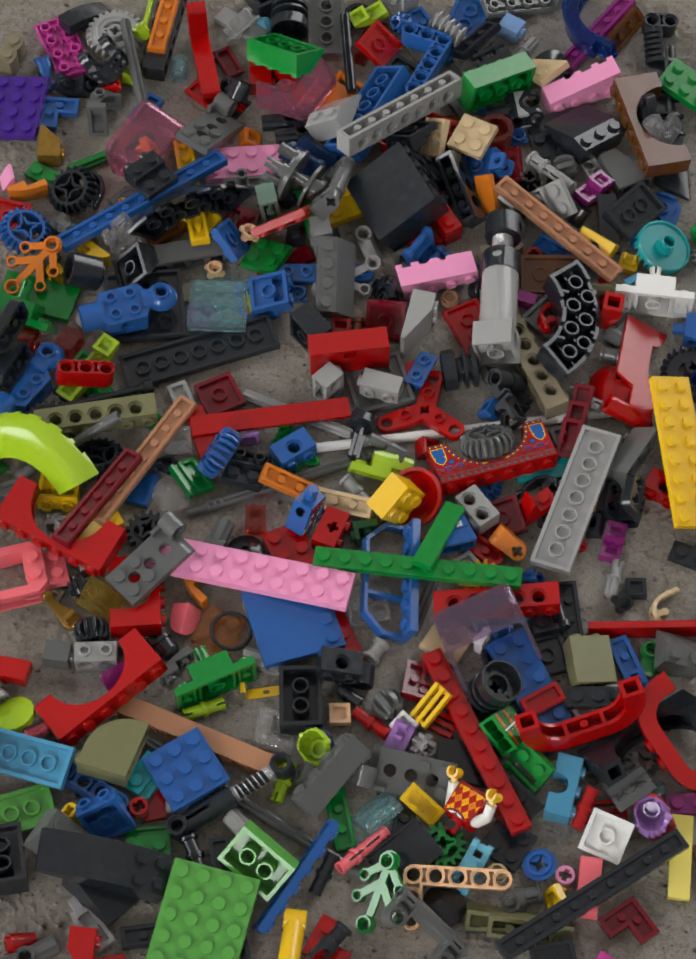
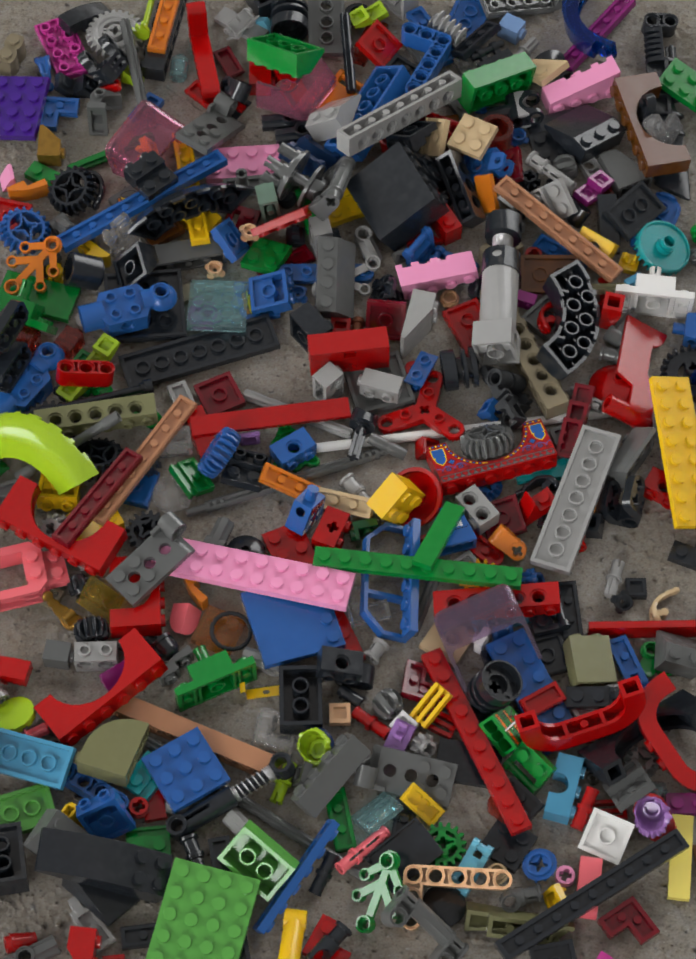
black plate [157,455,179,475] -> none
lime pin [182,696,226,720] -> none
orange slope [238,127,261,146] -> none
clear red brick [245,504,266,536] -> none
lime plate [347,447,414,482] -> none
blue gear [390,11,412,34] -> none
torso [444,765,503,835] -> none
magenta slope [598,519,628,564] -> none
reddish brown plate [602,6,644,55] -> none

